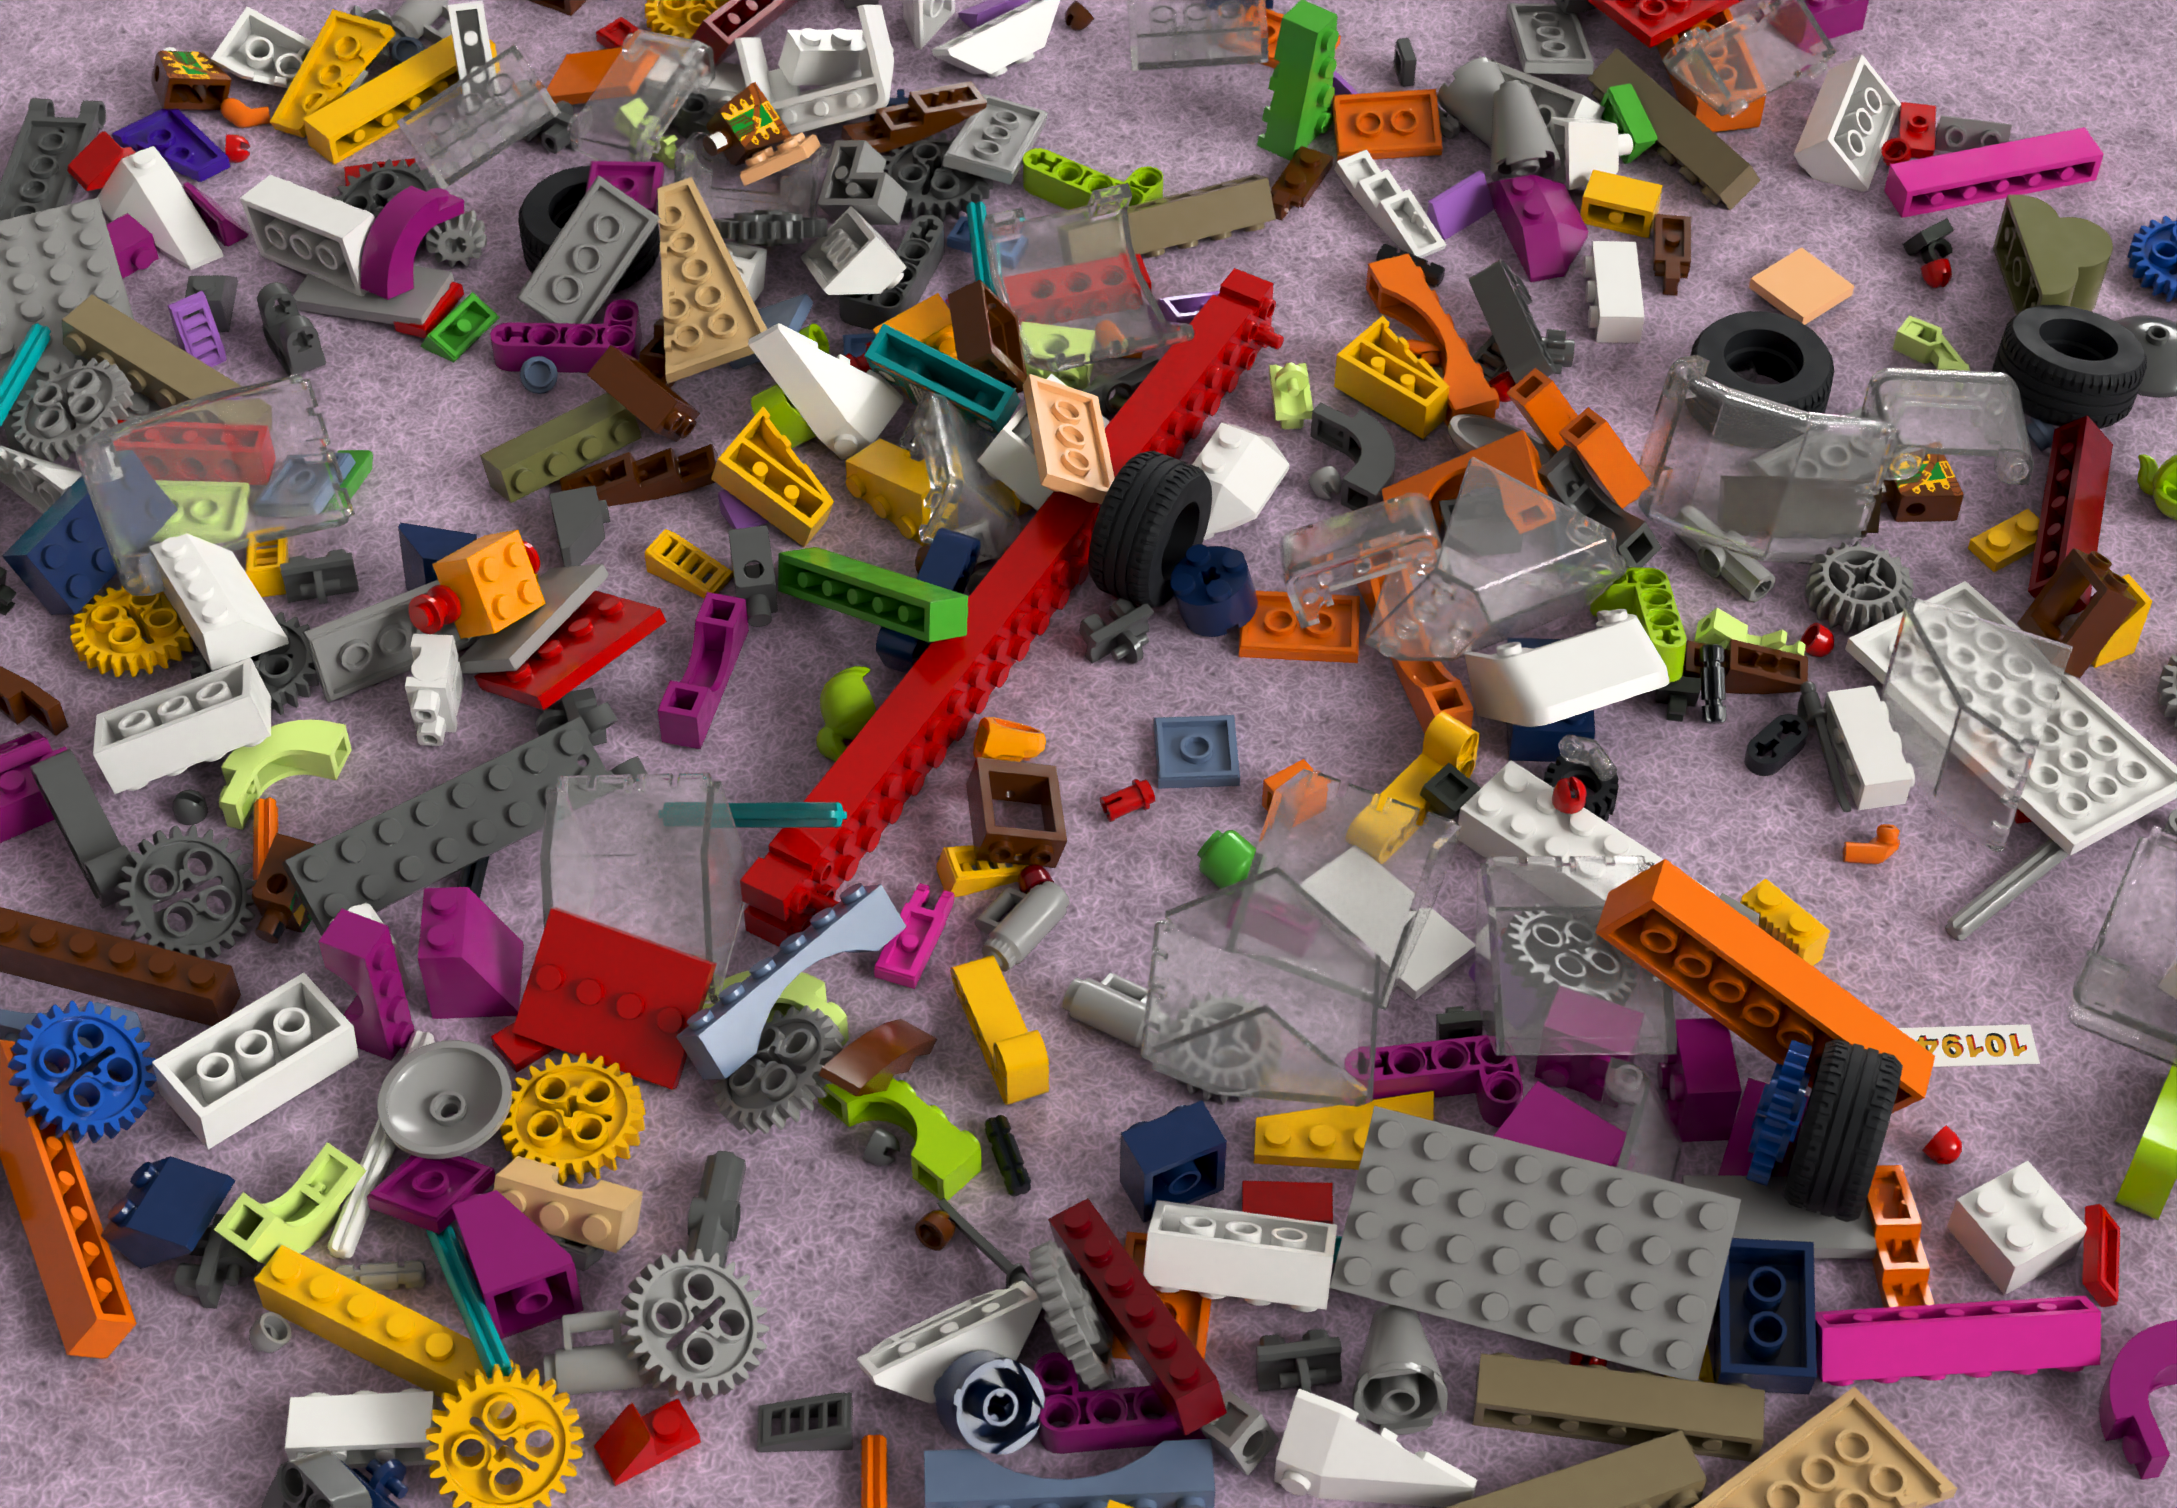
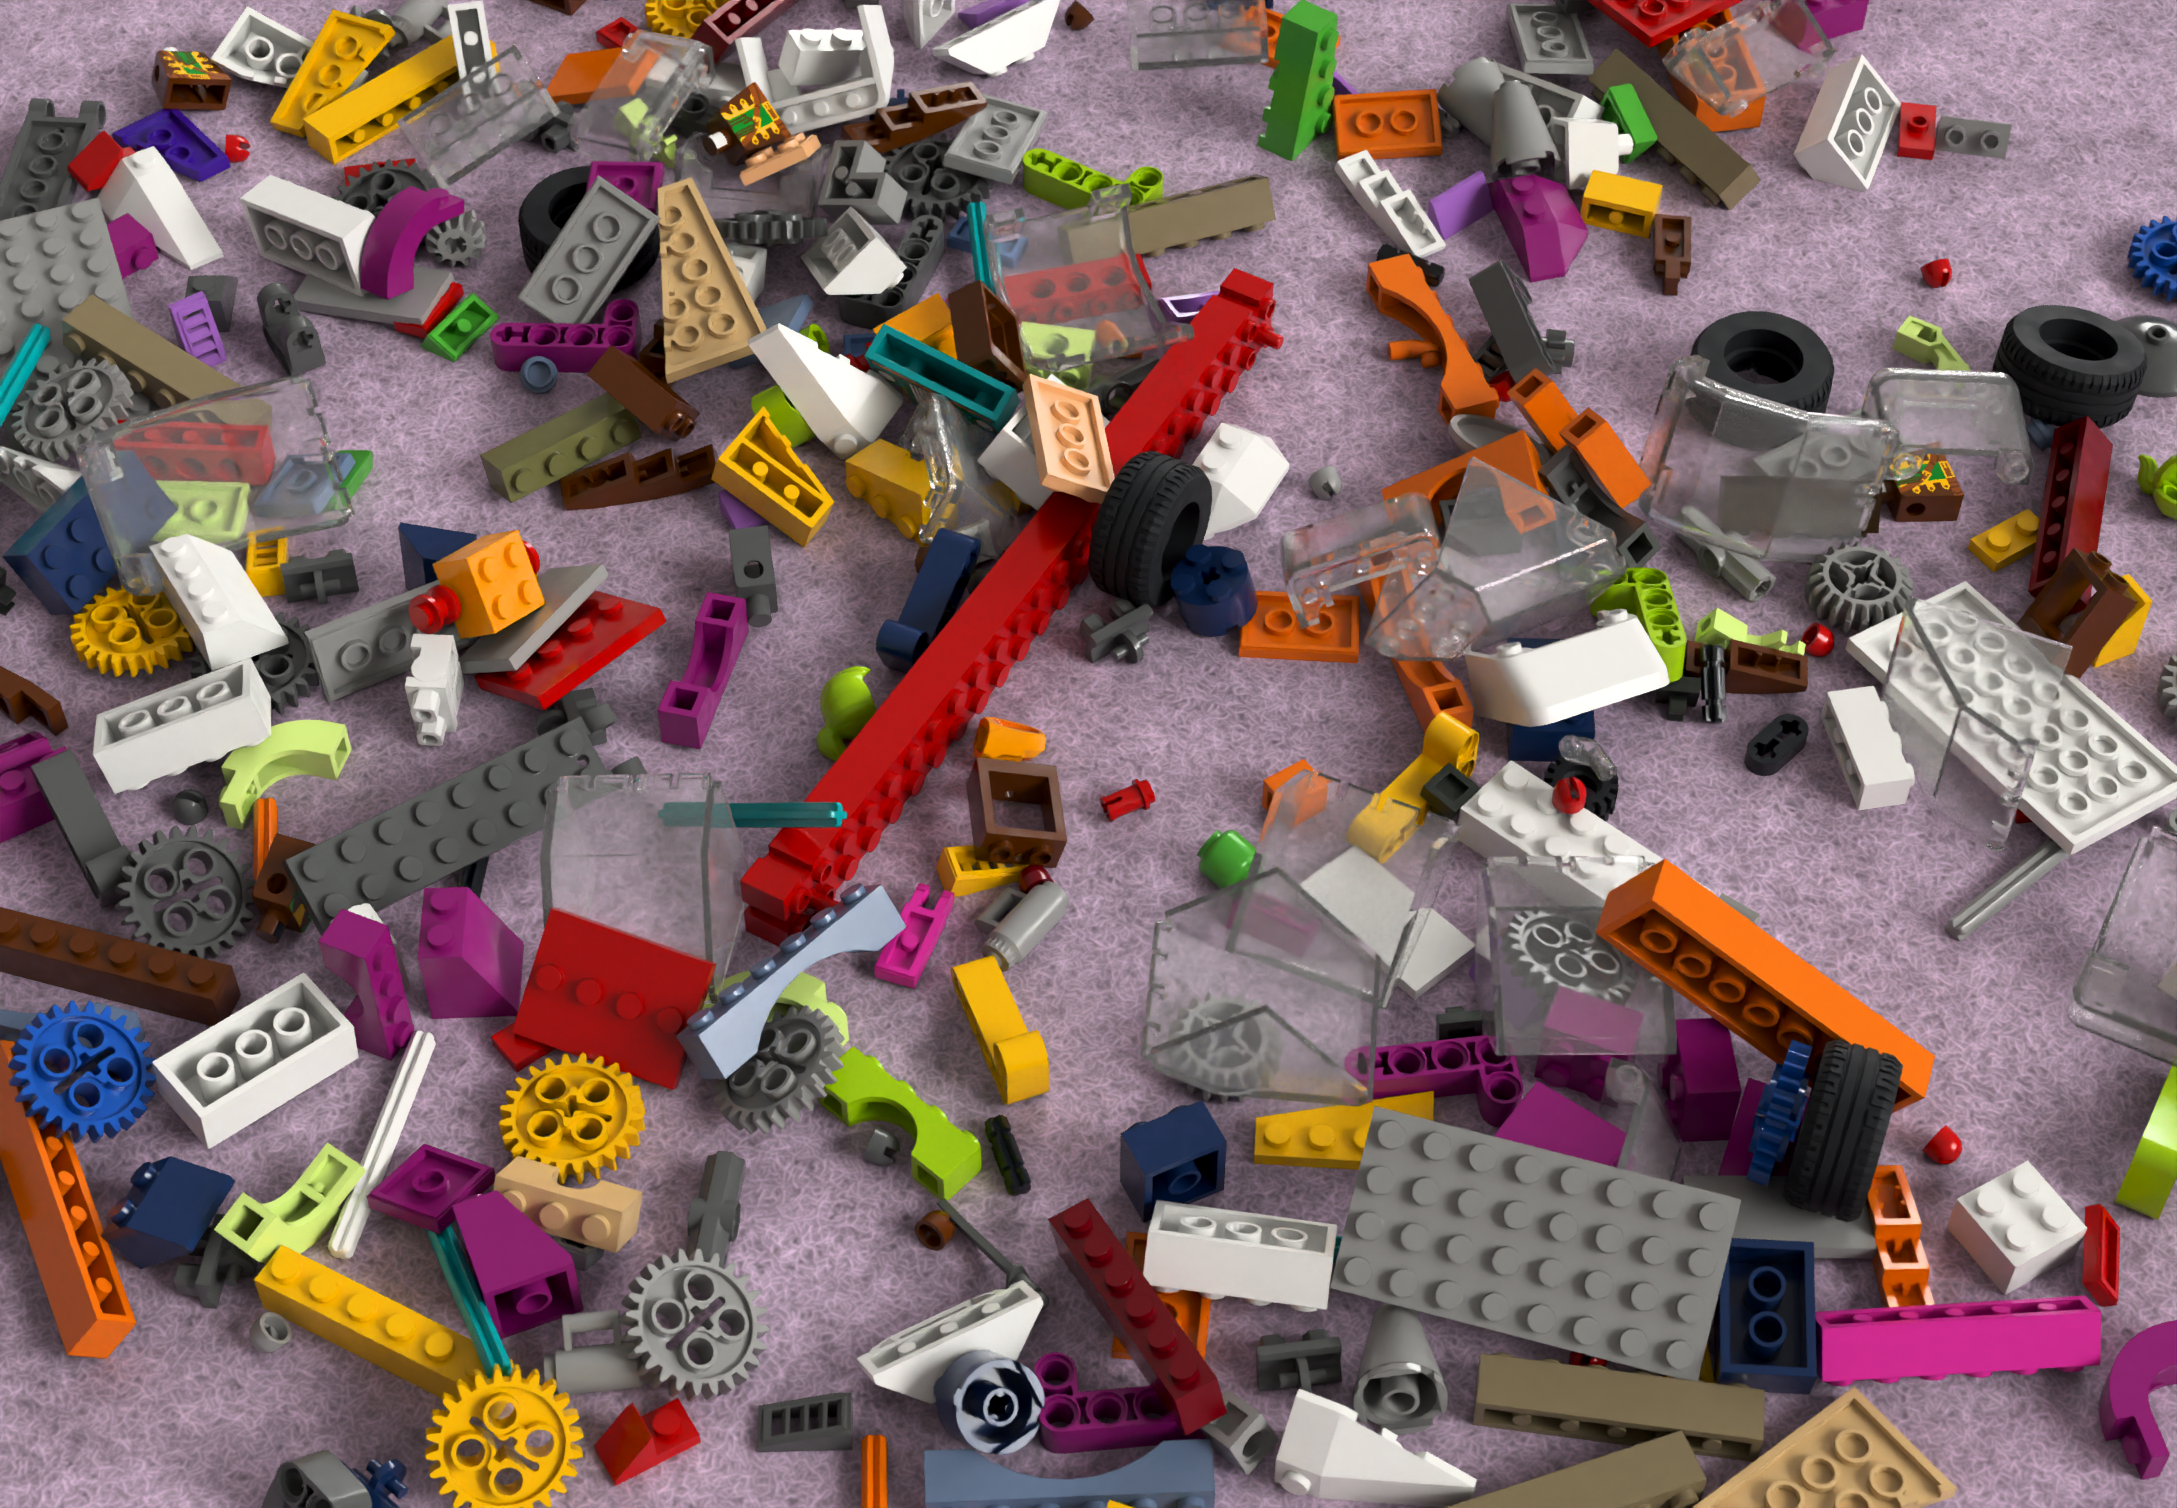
magenta slope [183,182,249,247] -> none
orange arm [220,98,271,128] -> none
white brick [285,1388,439,1468] -> none
light grey axle [335,1260,426,1291] -> none
light grey dish [377,1040,512,1159] -> none
sand blue plate [391,37,425,66] -> none
dark grey slope [549,485,610,567] -> none
yellow slope [645,529,733,598] -> none
bright green brick [778,547,968,642] -> none
reddish brown slope [819,1019,937,1097] -> none
light grey gear [1029,1240,1116,1390] -> none
light grey piece [1062,972,1172,1051] -> none
sand blue tile [1153,715,1240,789] -> none
red tile [1242,1180,1333,1224] -> none
yellowish green hips [1269,363,1313,429] -> none
reddish brown hinge [1271,146,1333,221] -> none
dark grey arch [1310,402,1396,521] -> none
yellow wedge [1334,315,1449,439] -> none
dark grey tile [1393,38,1417,87] -> none
white brick [1583,241,1645,343] -> none
yellow brick [1740,879,1831,966] -> none
light nougat tile [1749,247,1854,325] -> none
dark grey sword [1797,681,1851,812] -> none
orange arm [1843,824,1900,864] -> none
red hinge [1881,138,1911,167] -> none
dark pink brick [1884,127,2104,218] -> none
white sticker [1898,1024,2040,1067] -> none
pearl dark grey tile [1902,218,1954,264] -> none
olive brick [1993,195,2113,315] -> none

